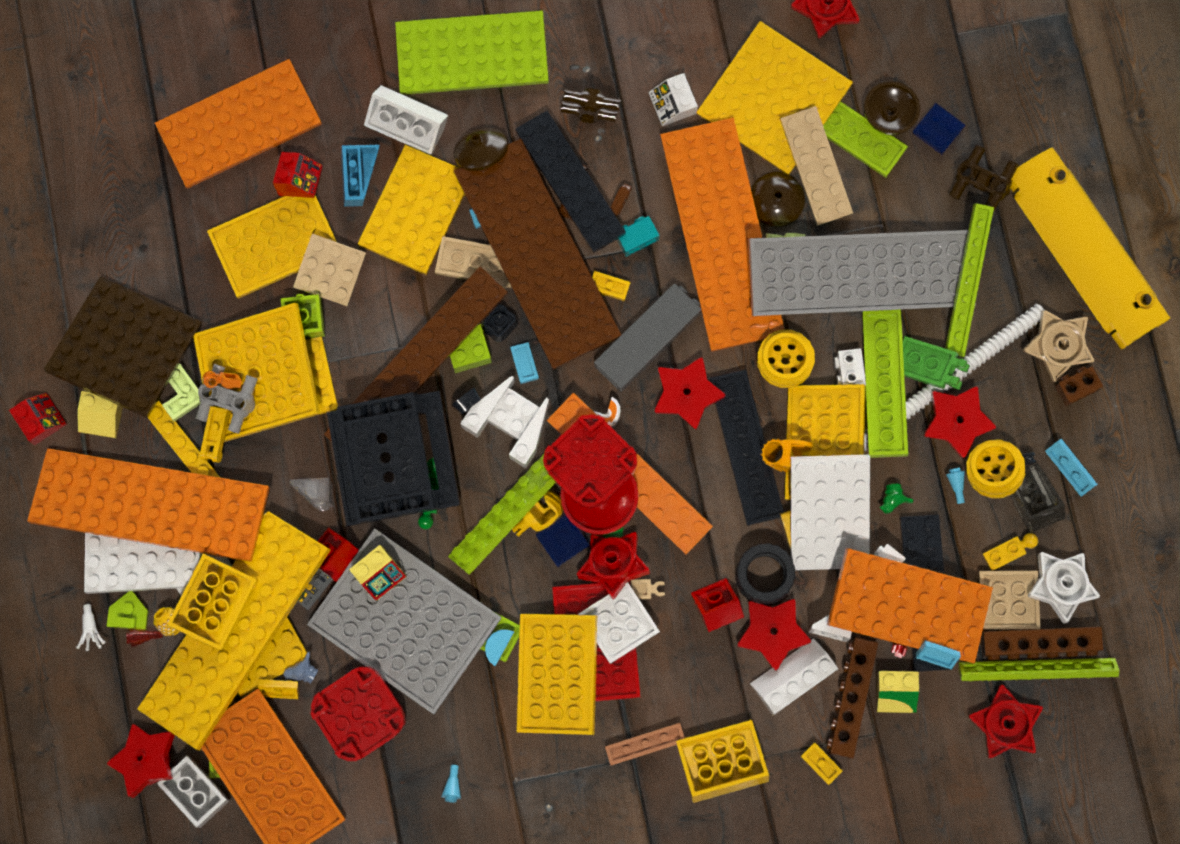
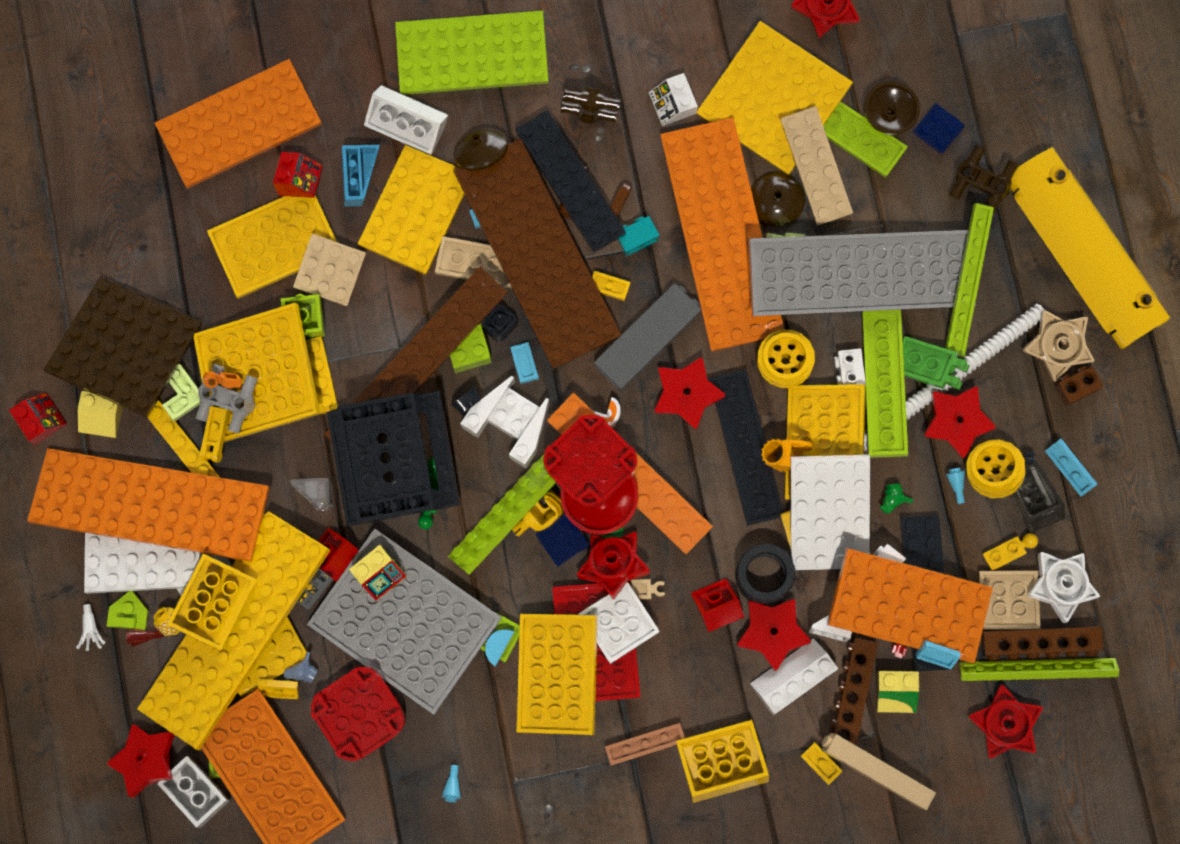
none -> tan brick [821,733,936,810]

